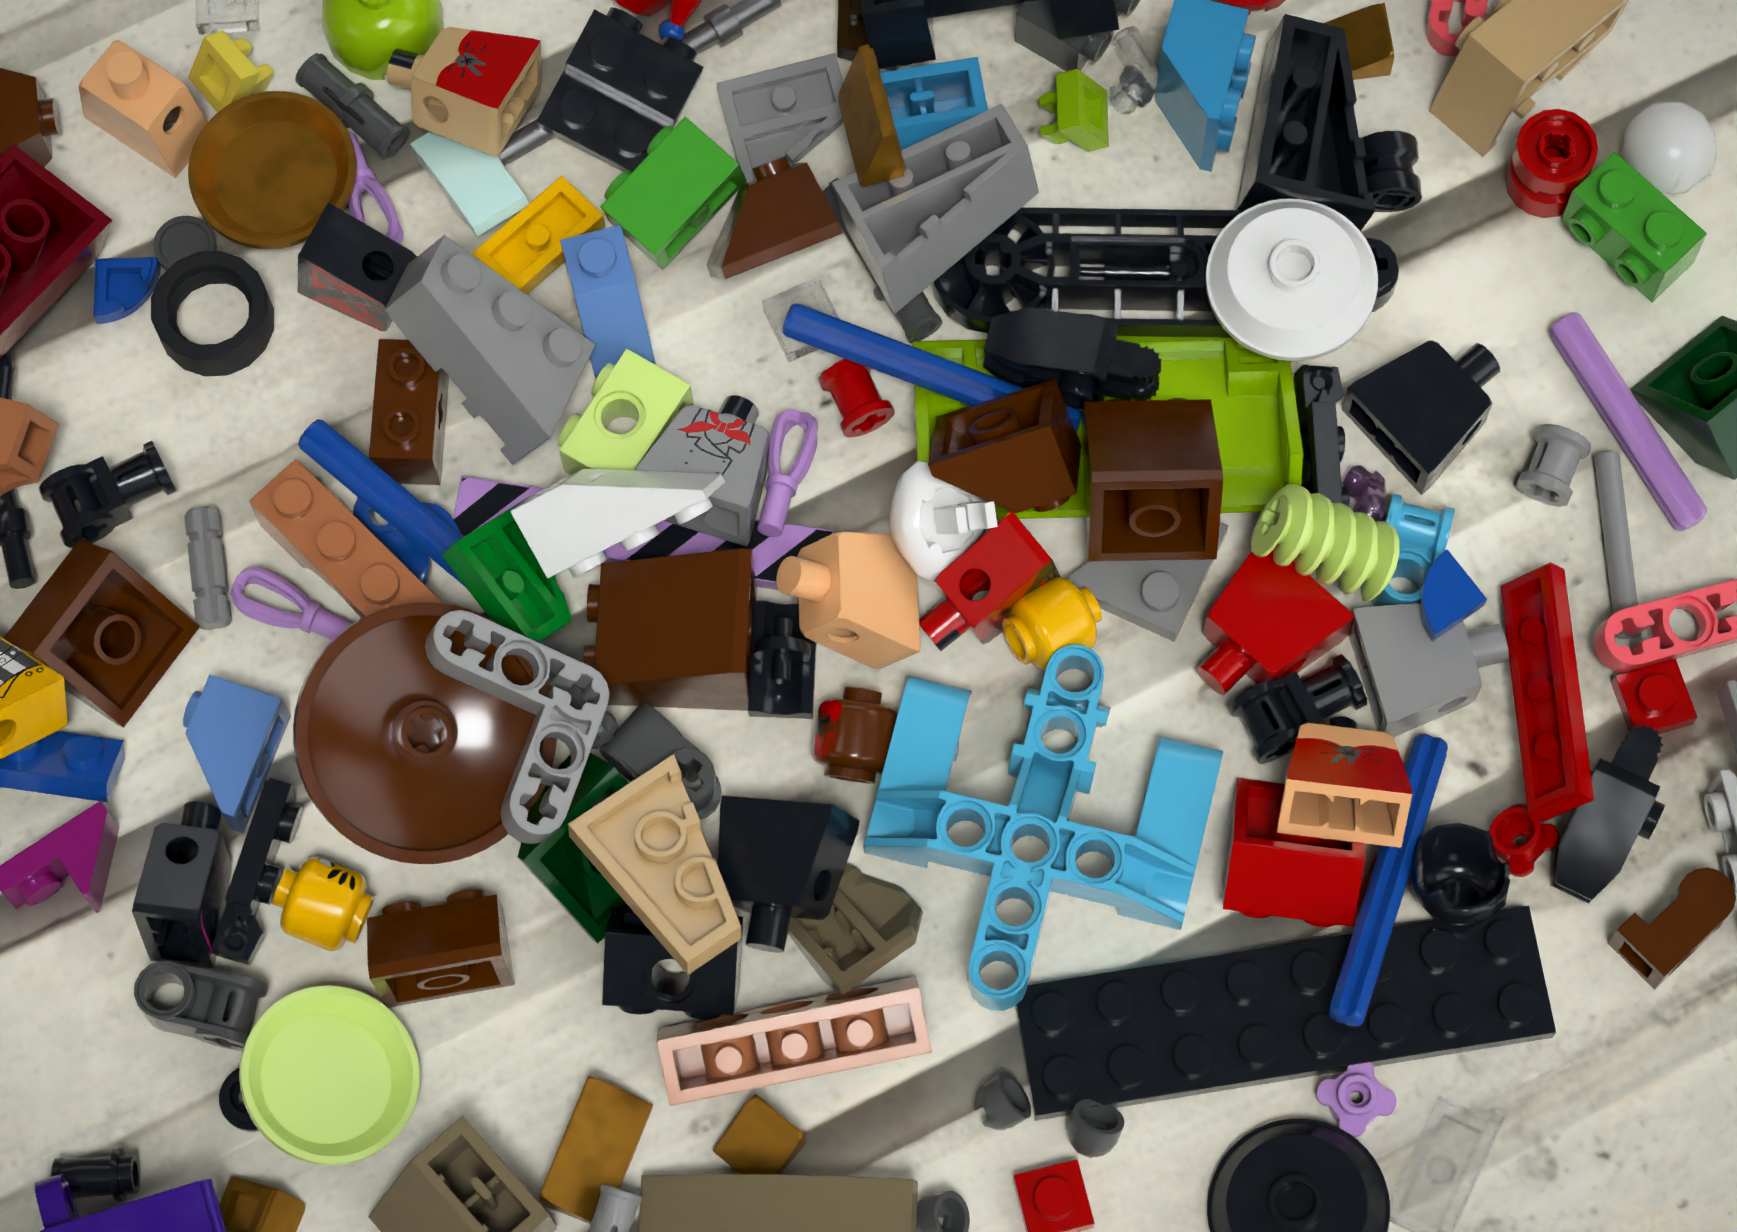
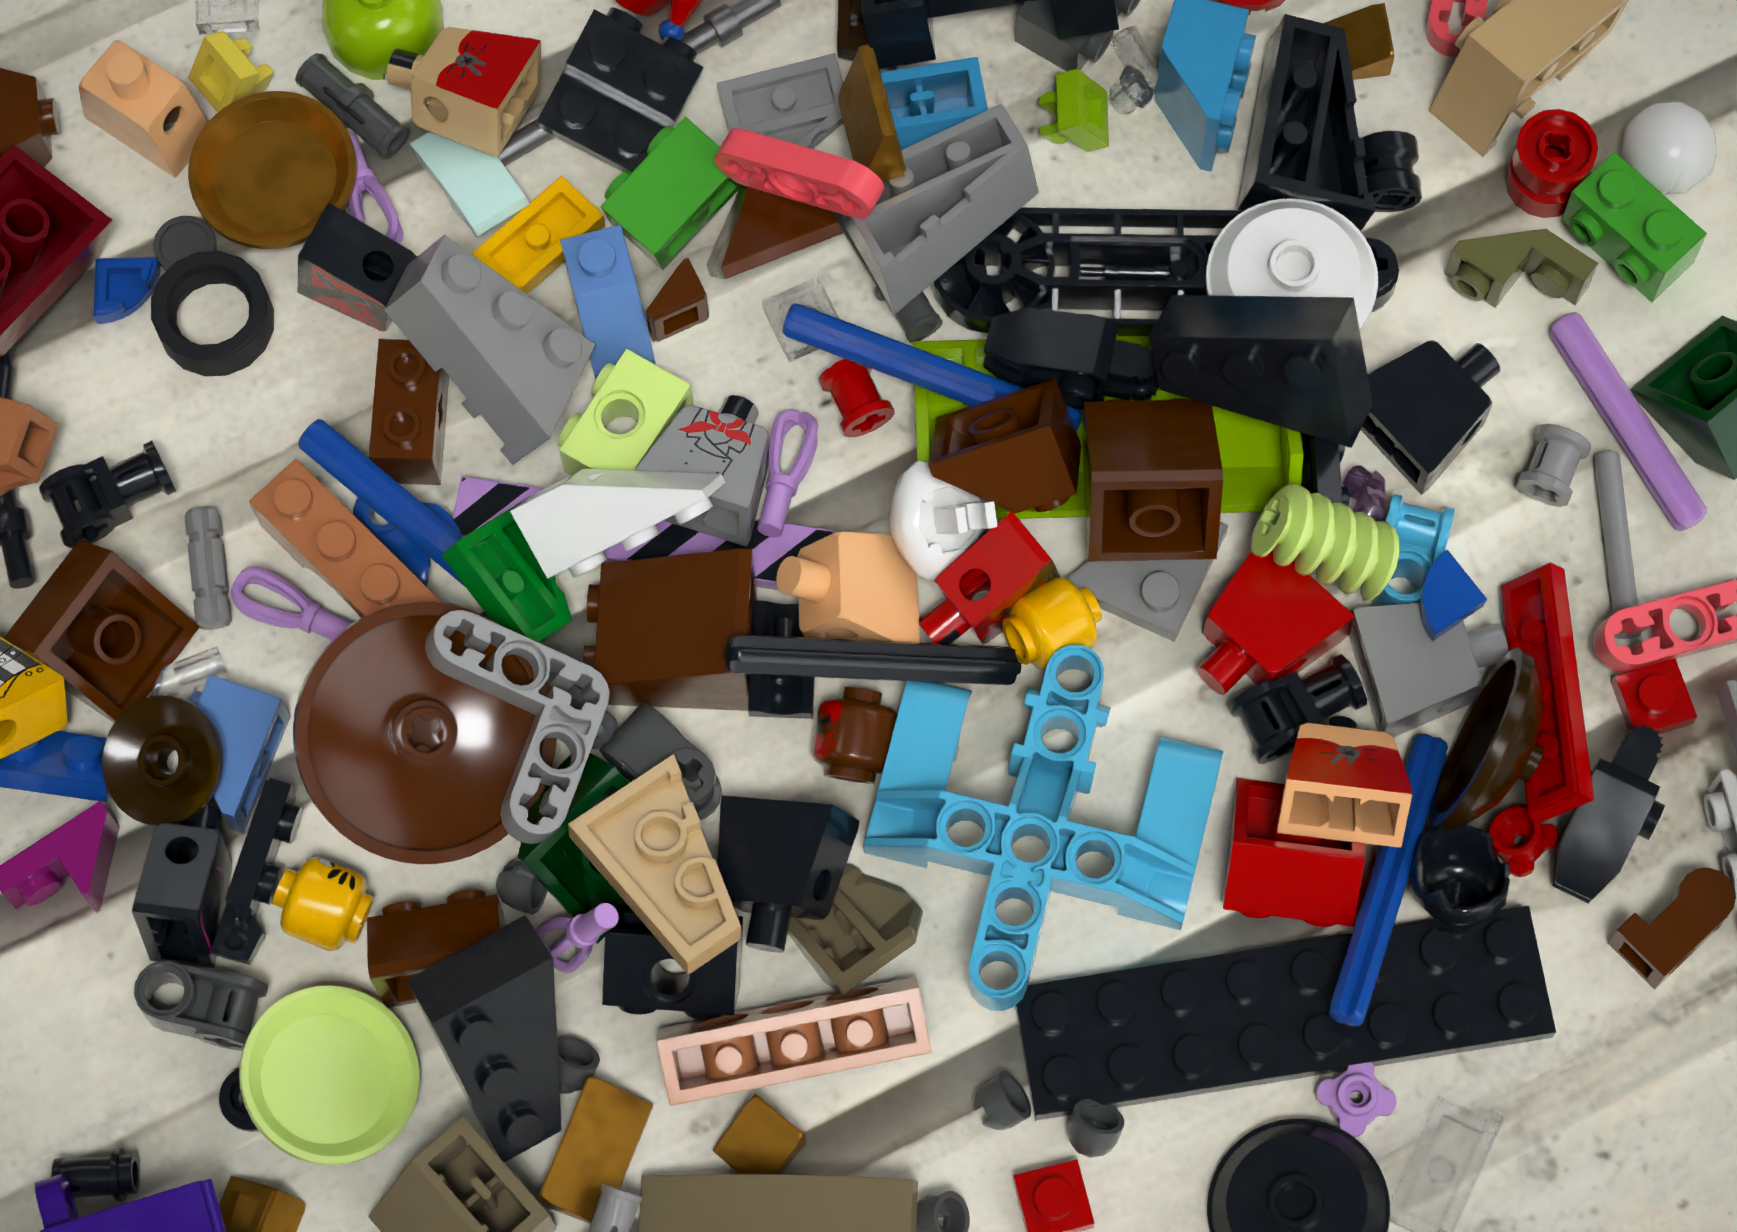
none -> dark brown dish [102,695,223,826]
none -> clear arm [150,647,228,701]
none -> black wedge [406,915,562,1162]
none -> dark grey hinge [495,859,548,914]
none -> lavender piece [535,903,619,973]
none -> dark grey hinge [557,1036,600,1094]
none -> reddish brown slope [646,258,709,342]
none -> coral beam [714,128,884,219]
none -> black axle [723,634,1021,685]
none -> black wedge [1148,295,1373,448]
none -> dark brown dish [1430,647,1544,831]
none -> olive slope [1445,229,1598,308]

